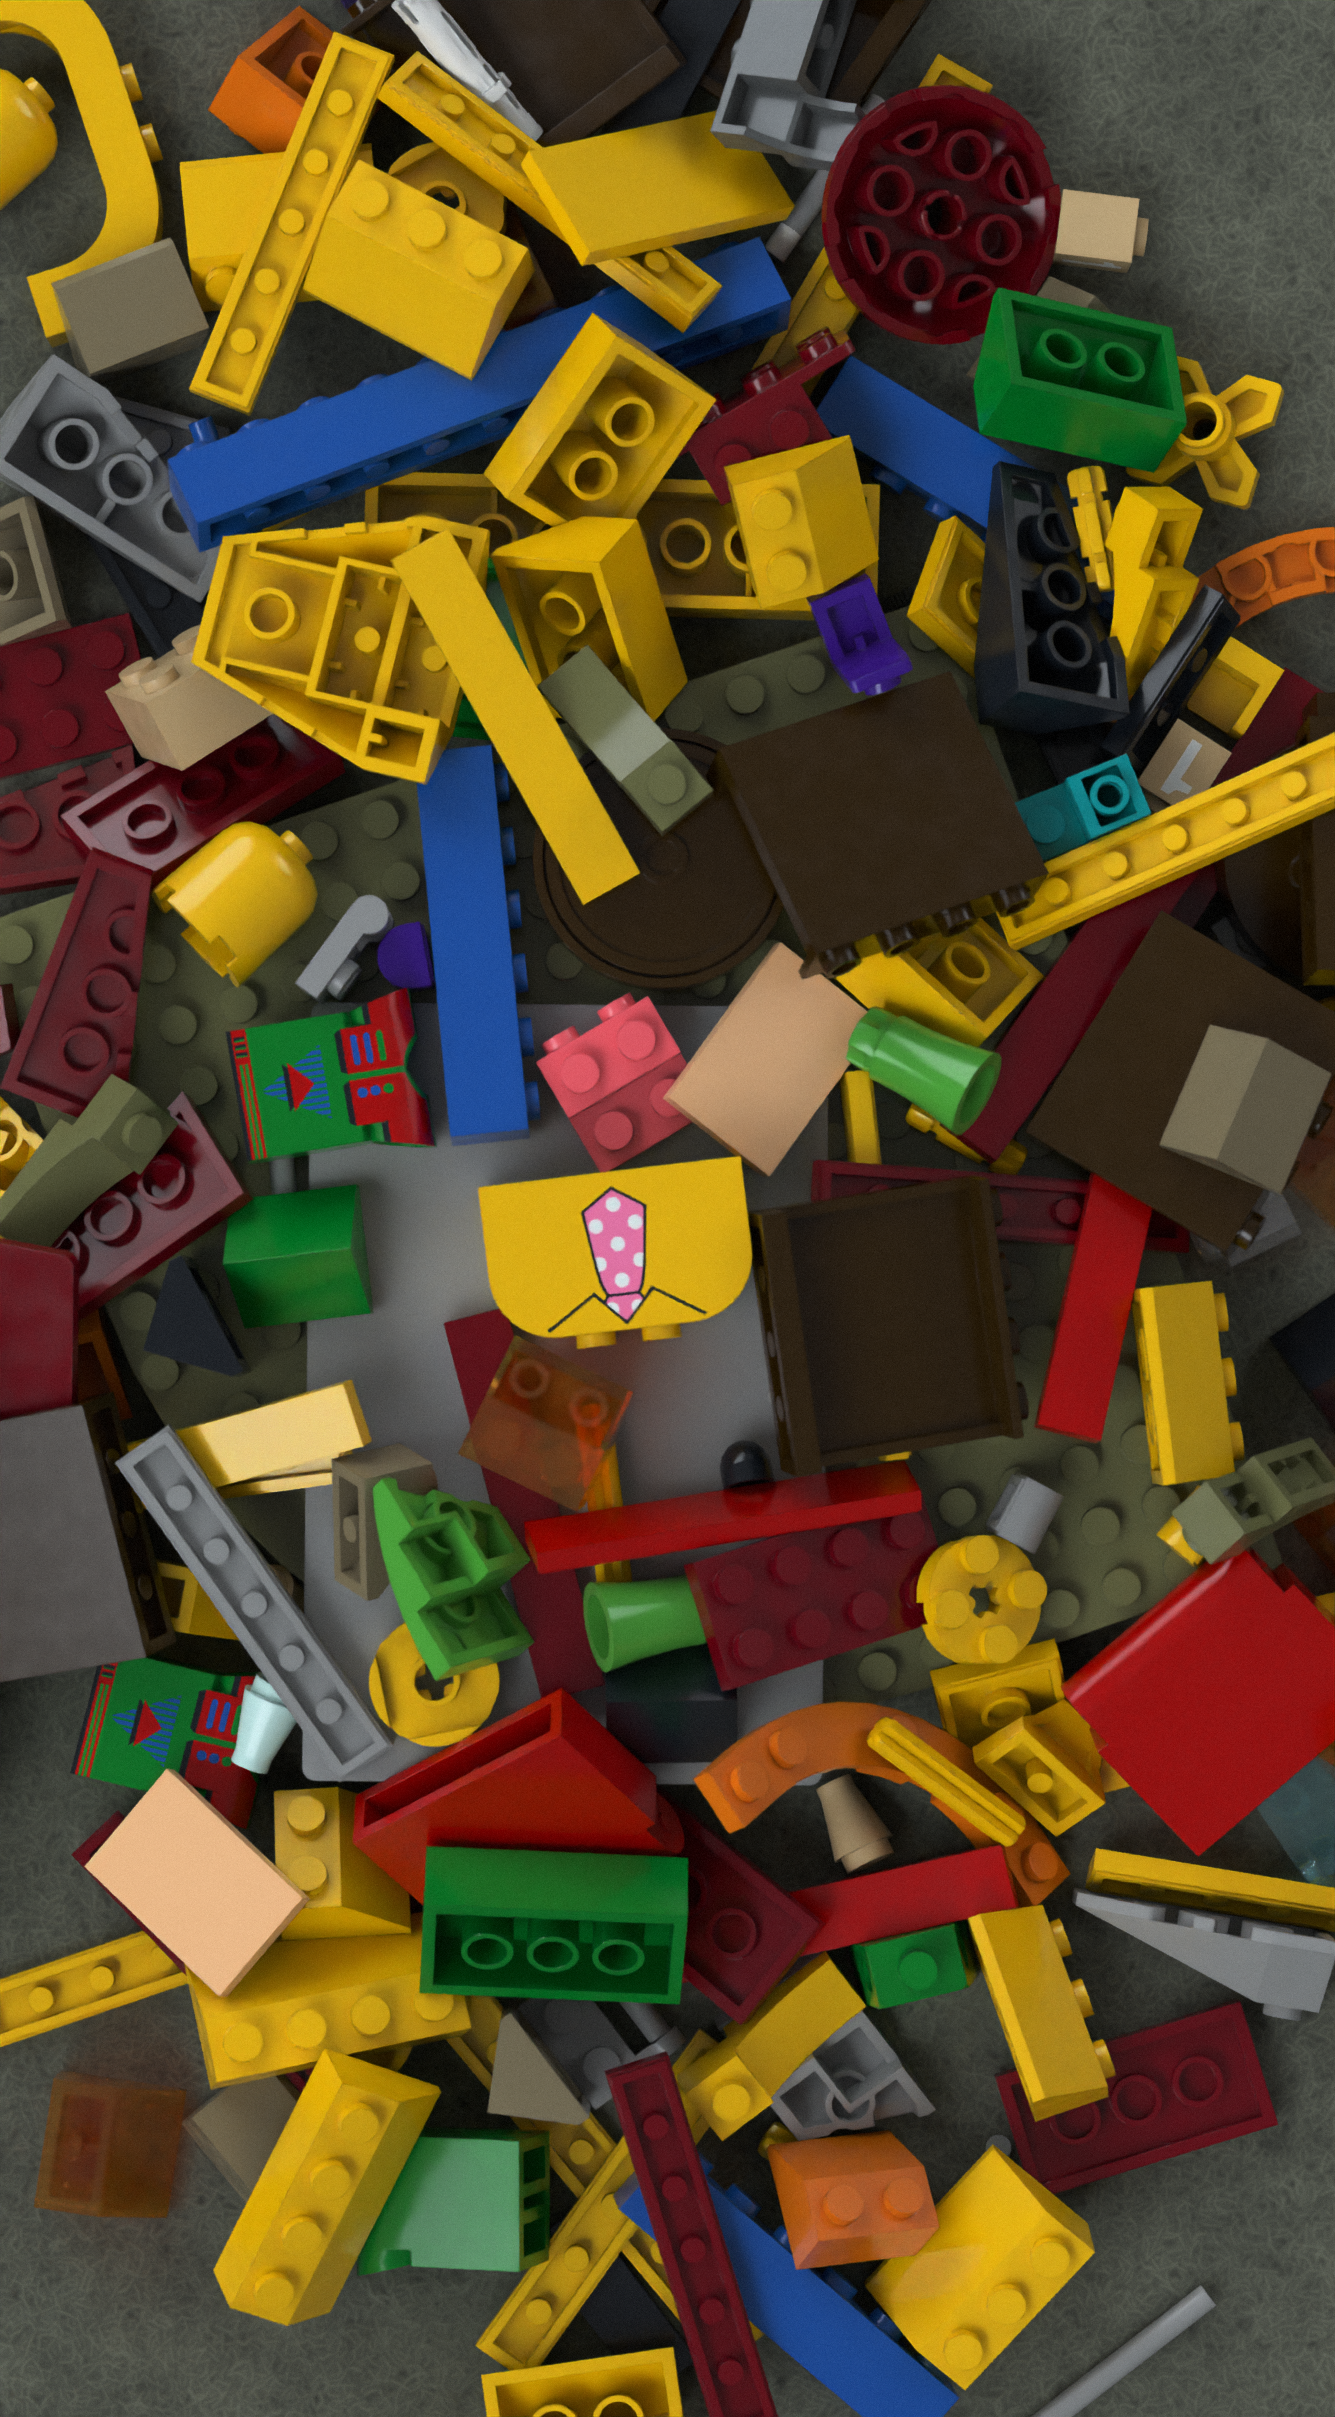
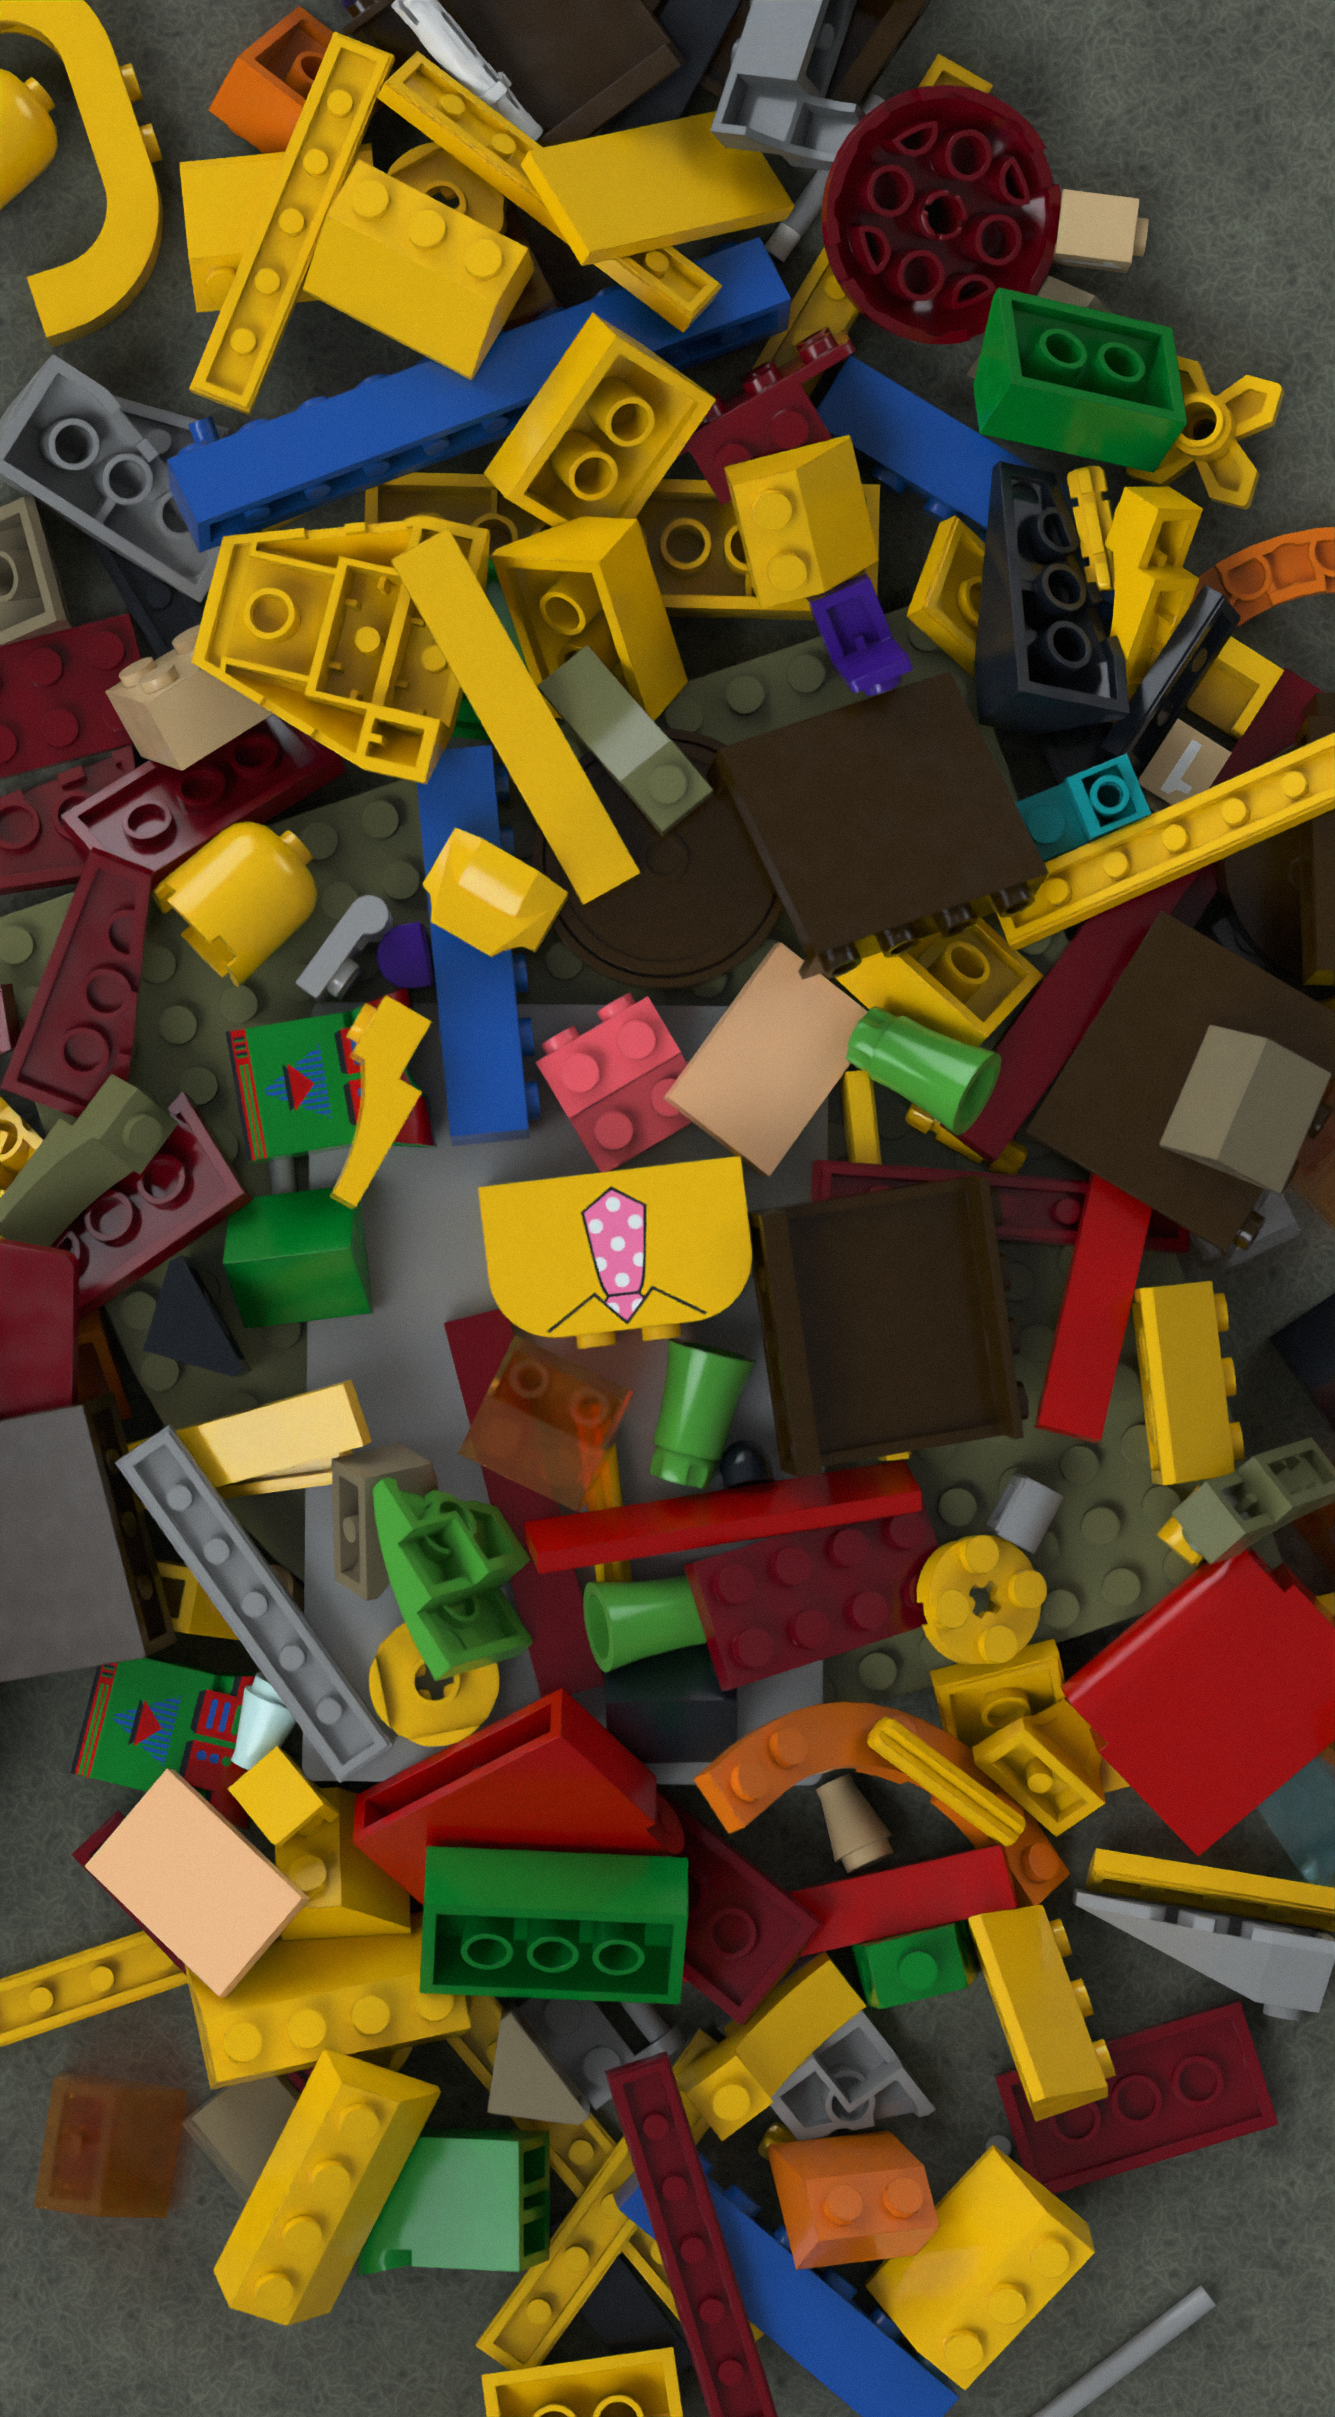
dark tan slope [51,237,209,385] -> none
none -> yellow panel [228,1746,340,1846]
none -> yellow slope [329,995,432,1209]
none -> yellow slope [422,828,569,957]
none -> bright green plant [650,1338,757,1489]

